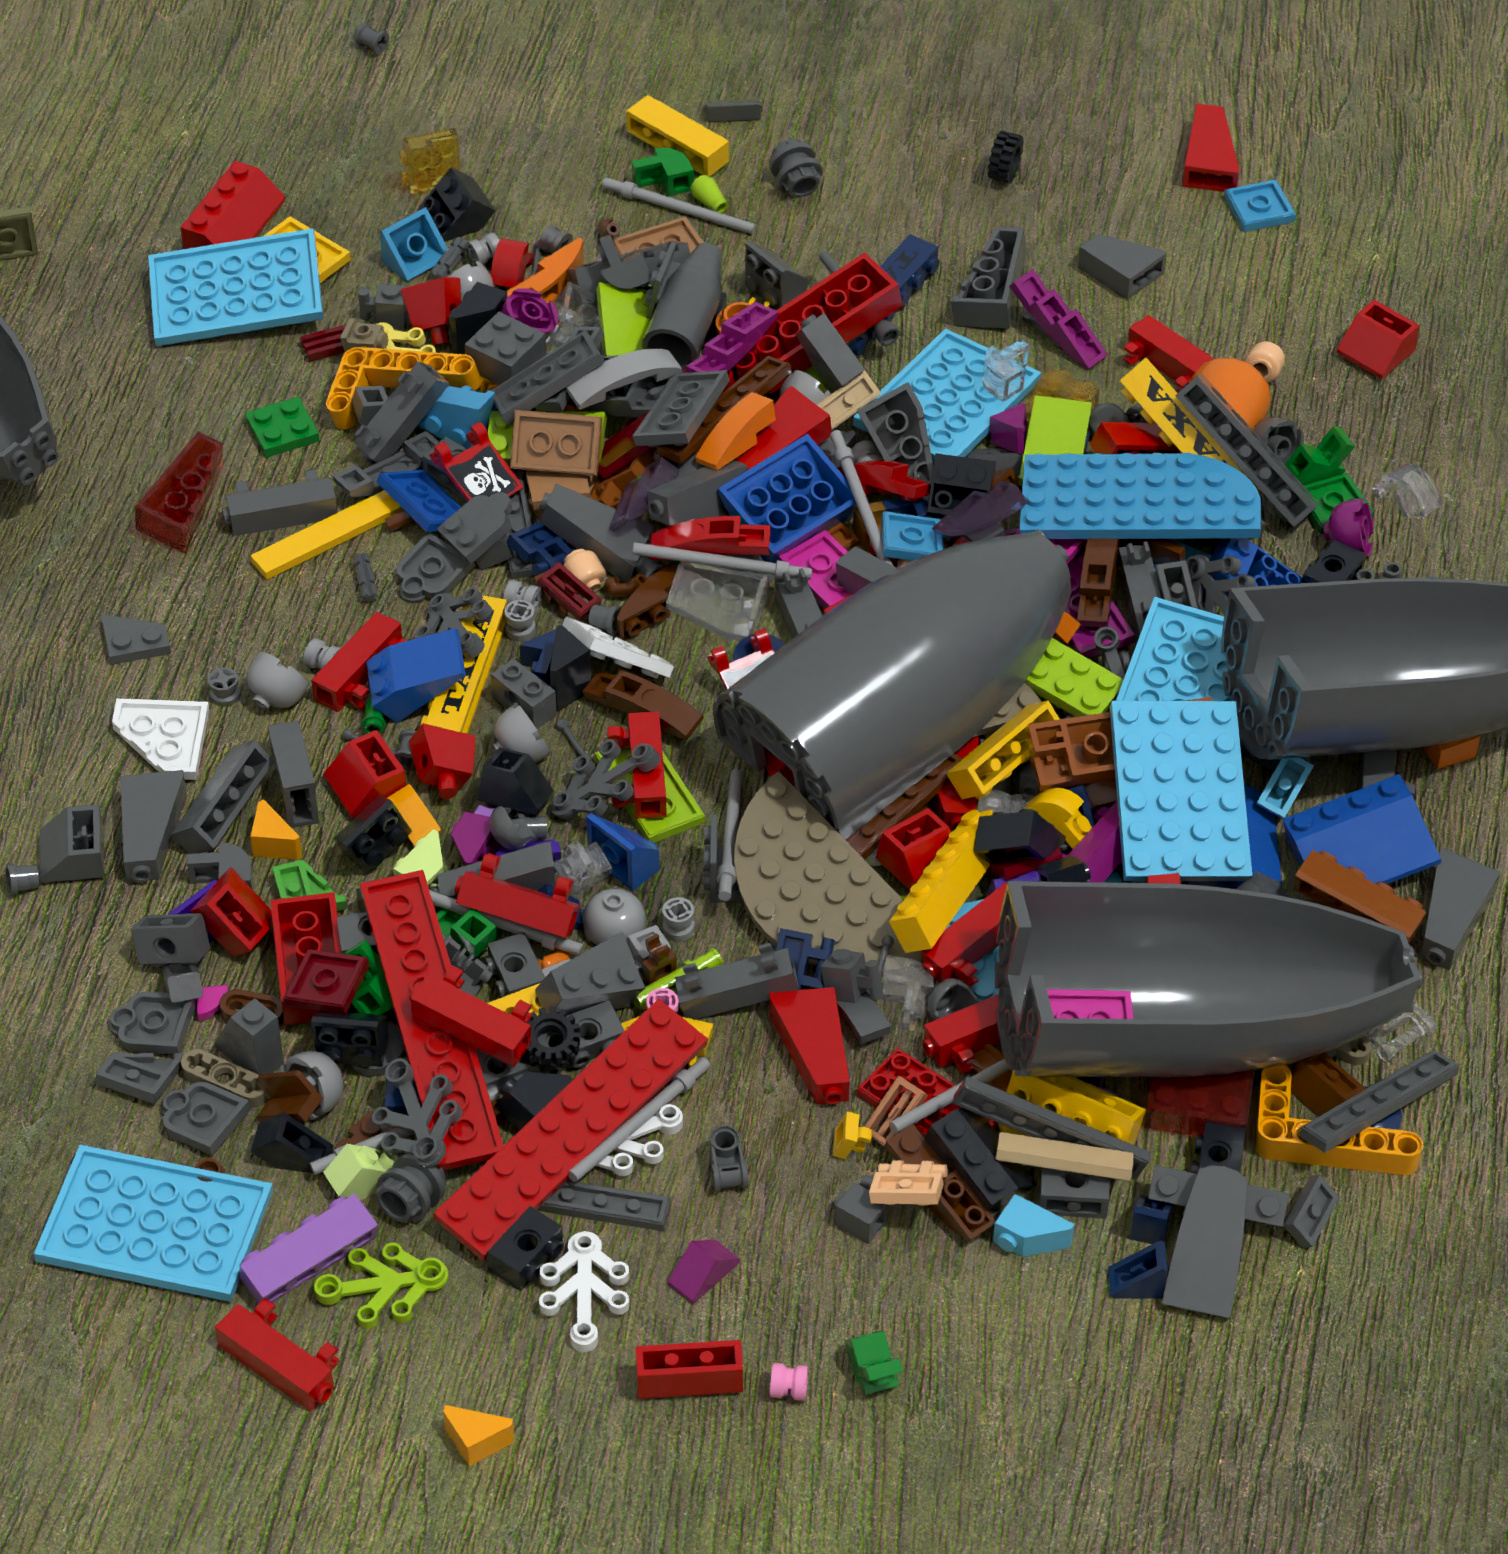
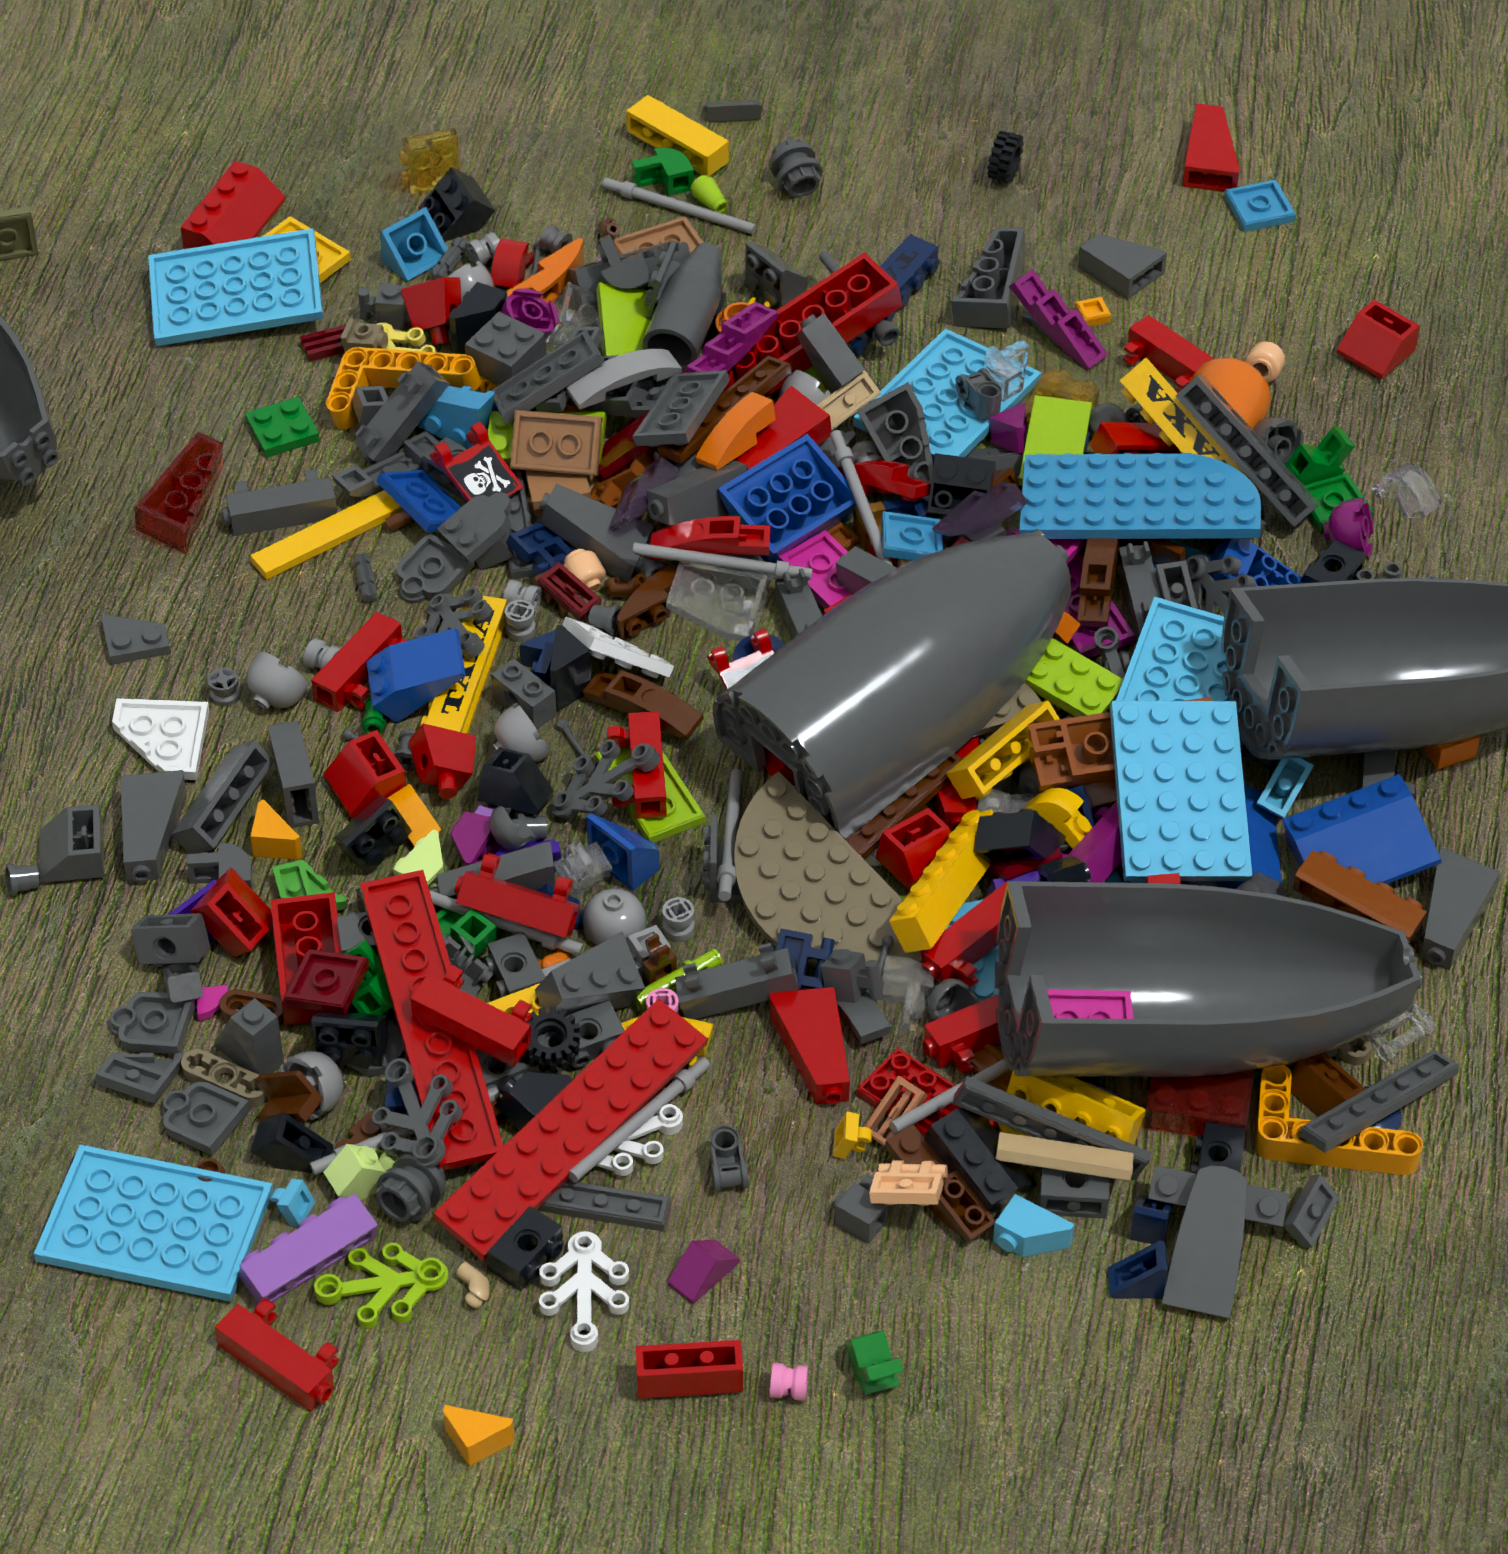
dark grey bush [354,22,389,54] -> none
none -> medium azure tile [270,1179,316,1228]
none -> tan arm [456,1262,490,1308]
none -> dark grey piece [955,368,1002,420]
none -> light orange tile [1075,297,1111,327]

